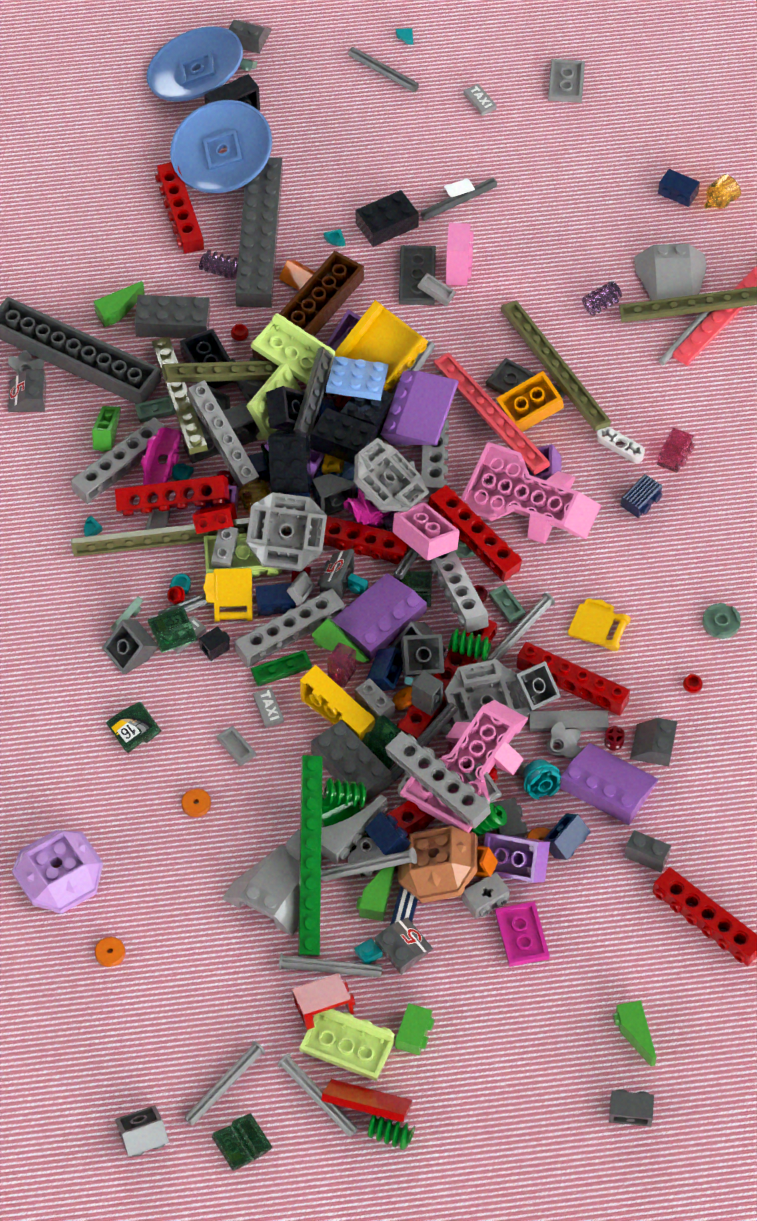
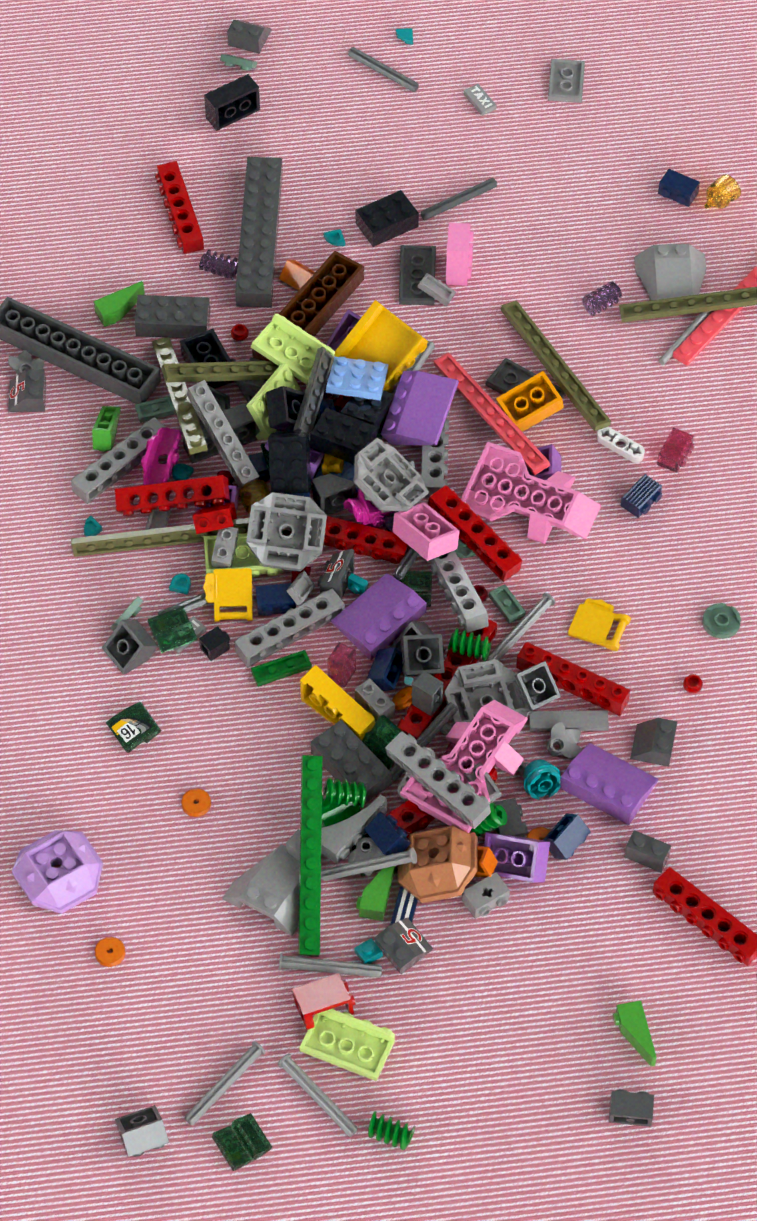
medium blue dish [147,26,243,102] -> none
red plate [167,586,185,605] -> none
medium blue dish [170,100,272,193] -> none
light grey tile [217,726,256,766] -> none
light grey tile [253,687,284,728] -> none
bright green slope [311,618,371,663] -> none
red tile [321,1079,413,1122] -> none
bright green brick [395,1003,435,1055] -> none
white sticker [444,179,475,197] -> none
dark pink plate [495,901,550,967] -> none
dark red wheel [604,726,625,751] -> none

